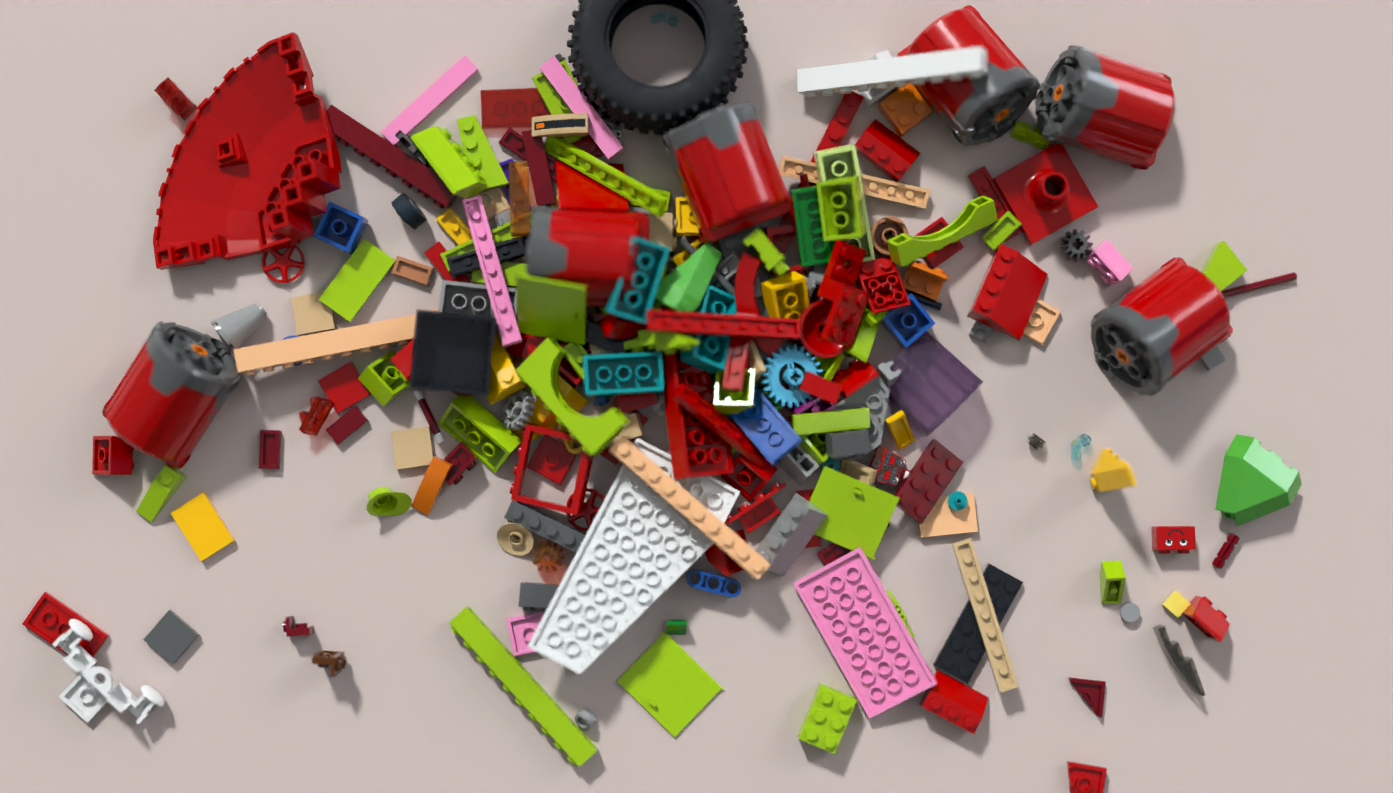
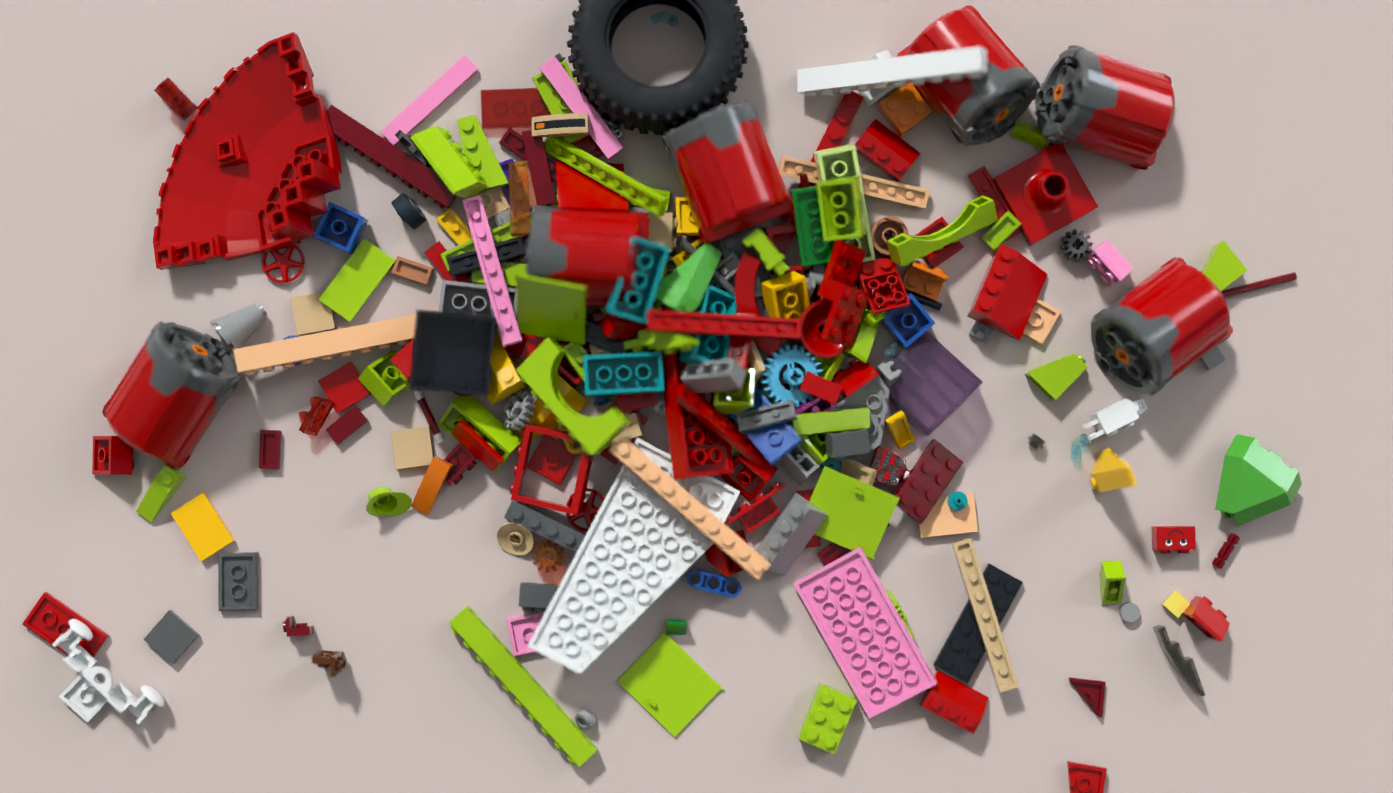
none -> dark grey tile [218,552,259,611]
none -> red tile [450,419,504,472]
none -> light grey brick [681,359,746,393]
none -> dark grey tile [736,400,797,434]
none -> clear light blue arm [884,342,899,359]
none -> lime slope [1025,354,1087,401]
none -> white hinge [1082,399,1148,441]

